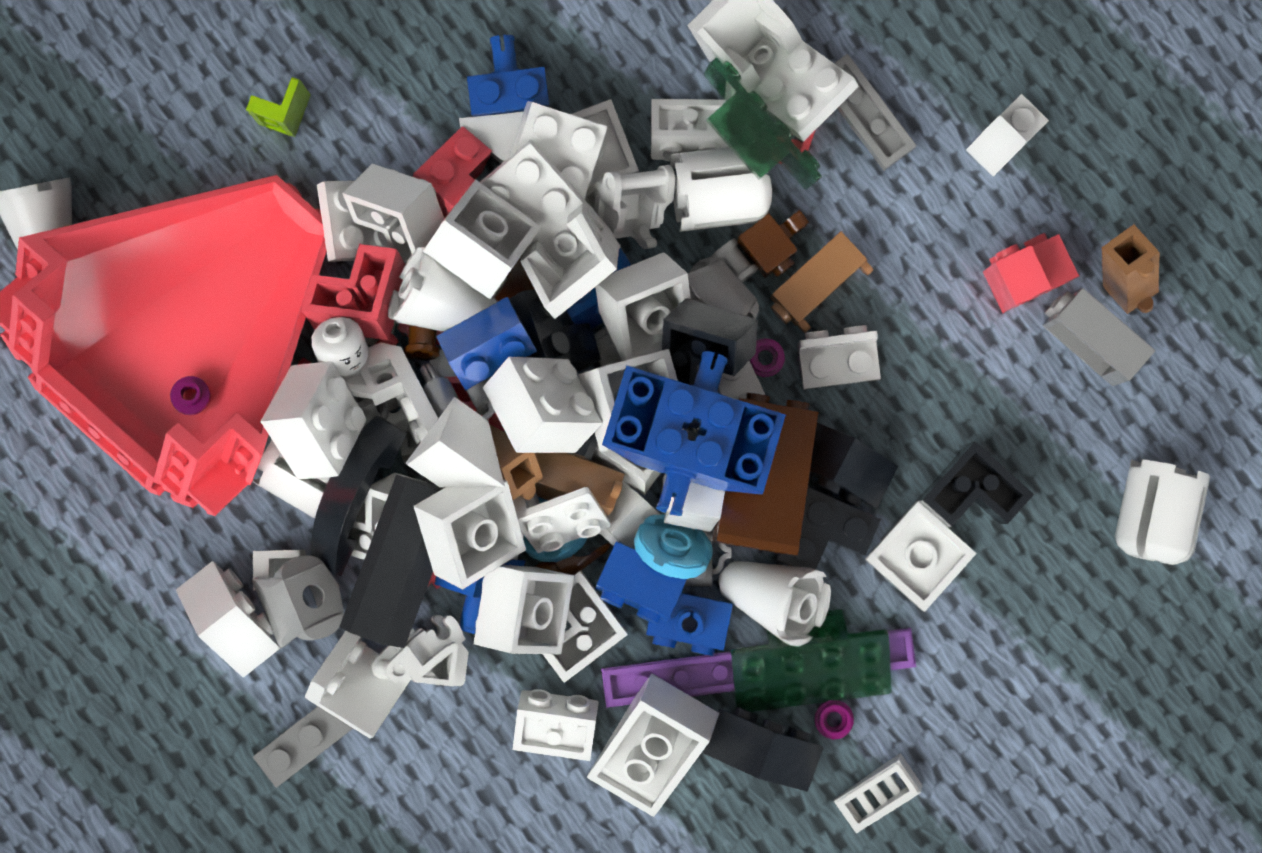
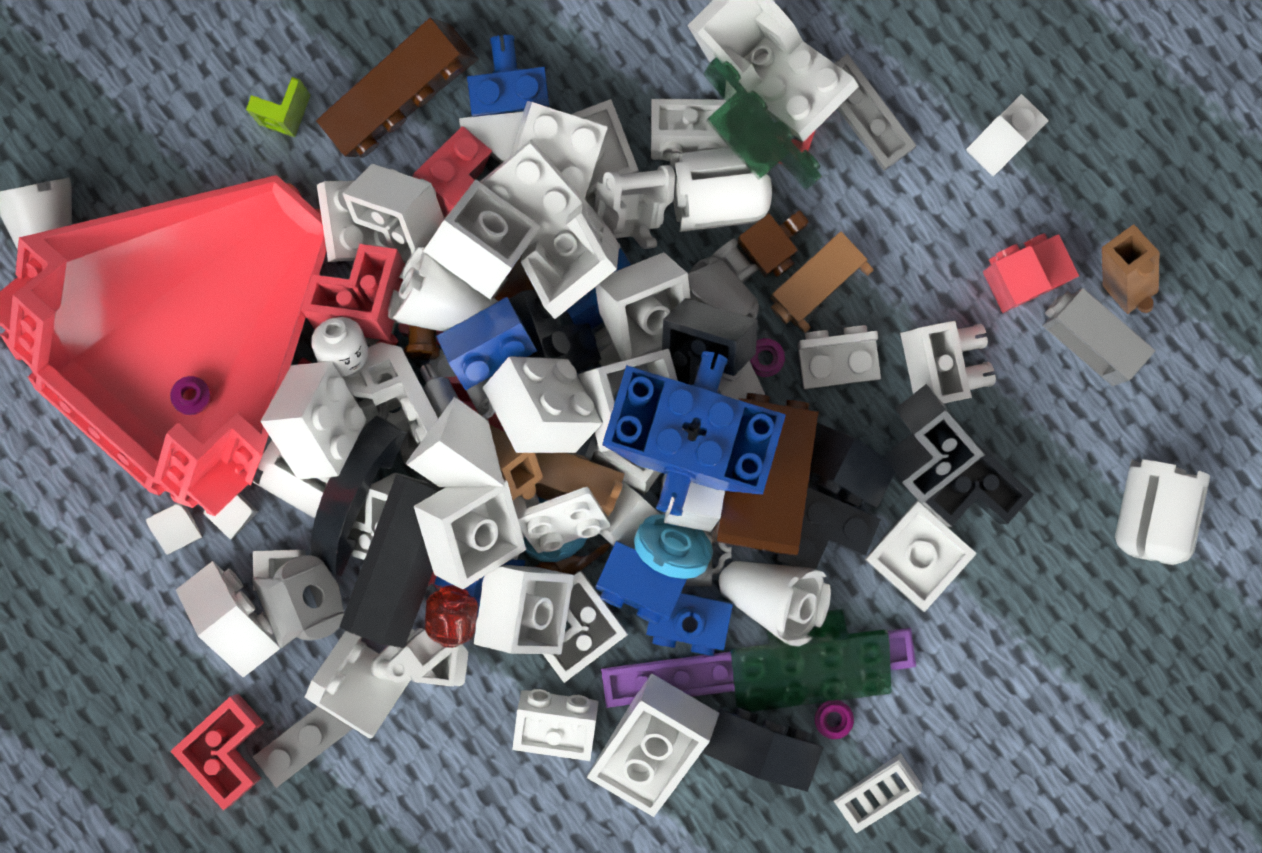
none -> white slope [146,503,202,555]
none -> coral brick [170,694,265,811]
none -> white slope [203,493,259,540]
none -> reddish brown wedge [316,17,479,158]
none -> clear red head [424,585,478,648]
none -> black brick [884,384,985,504]
none -> white brick [900,321,996,403]

